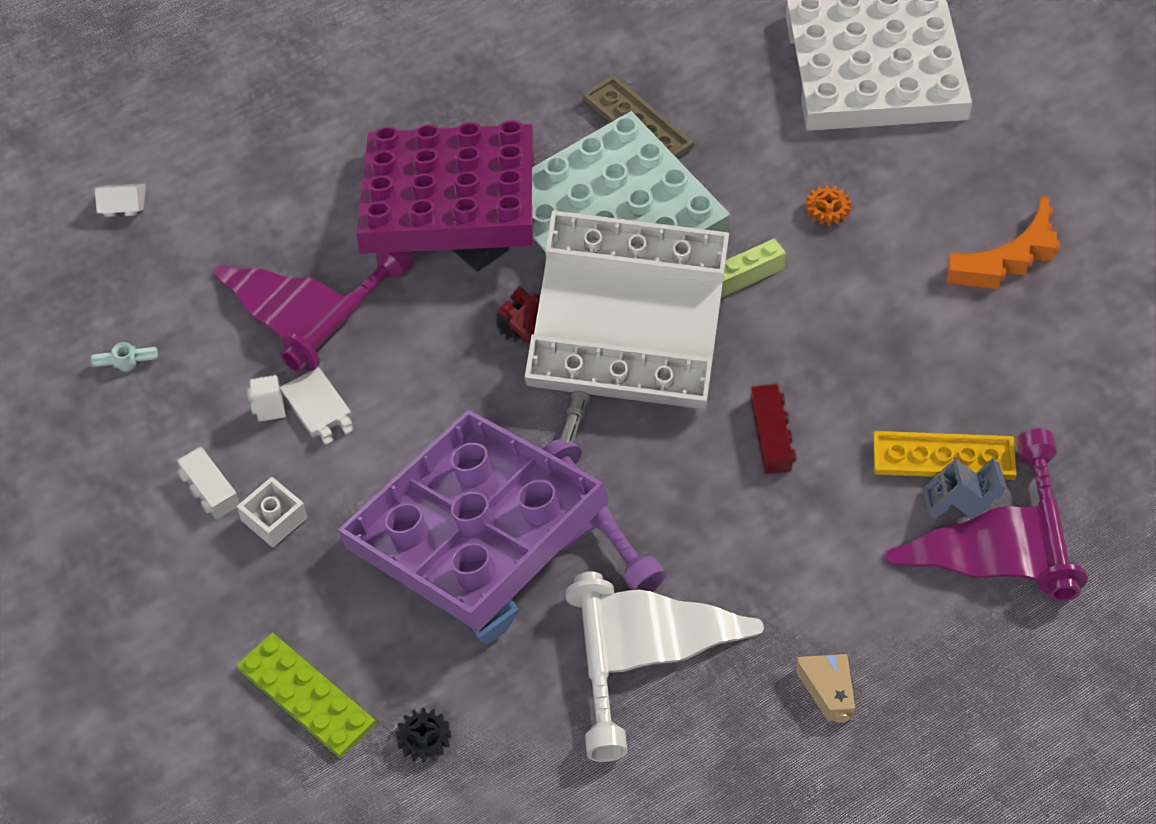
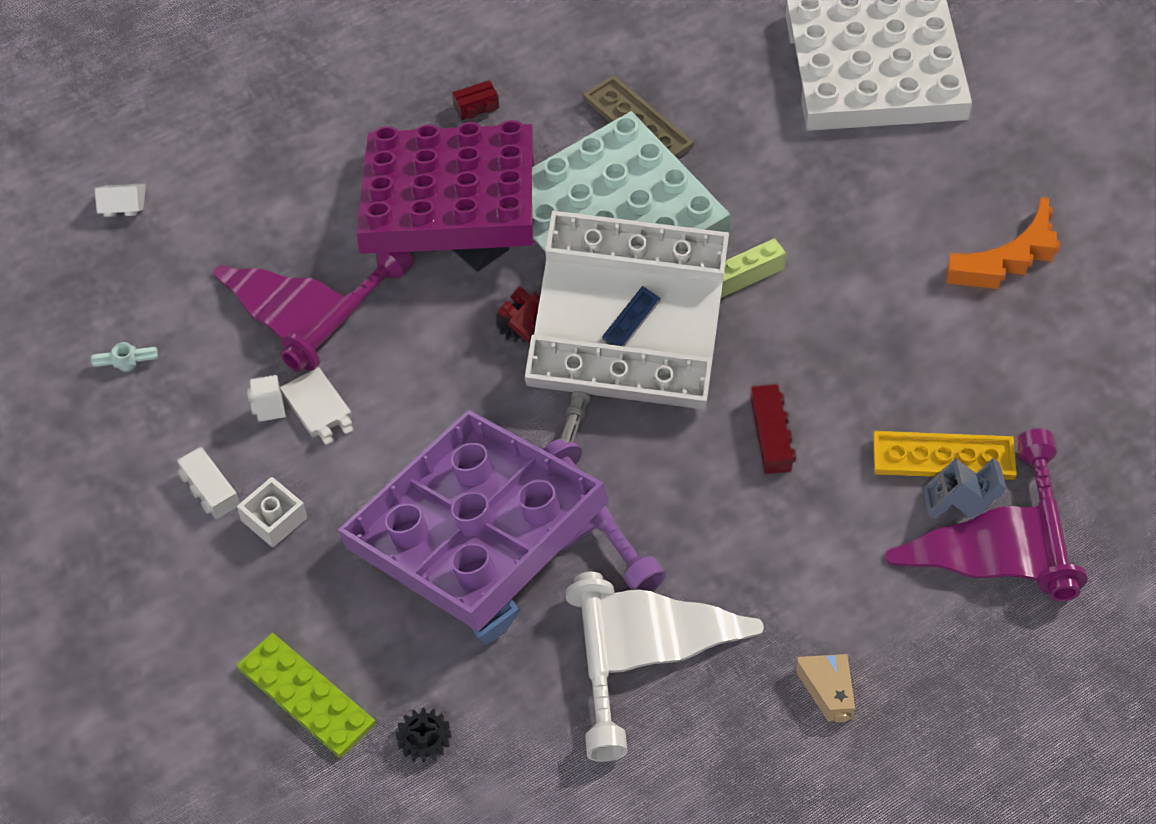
orange gear [805,185,852,226] -> none
none -> dark red brick [452,80,499,120]
none -> dark blue plate [602,286,661,347]

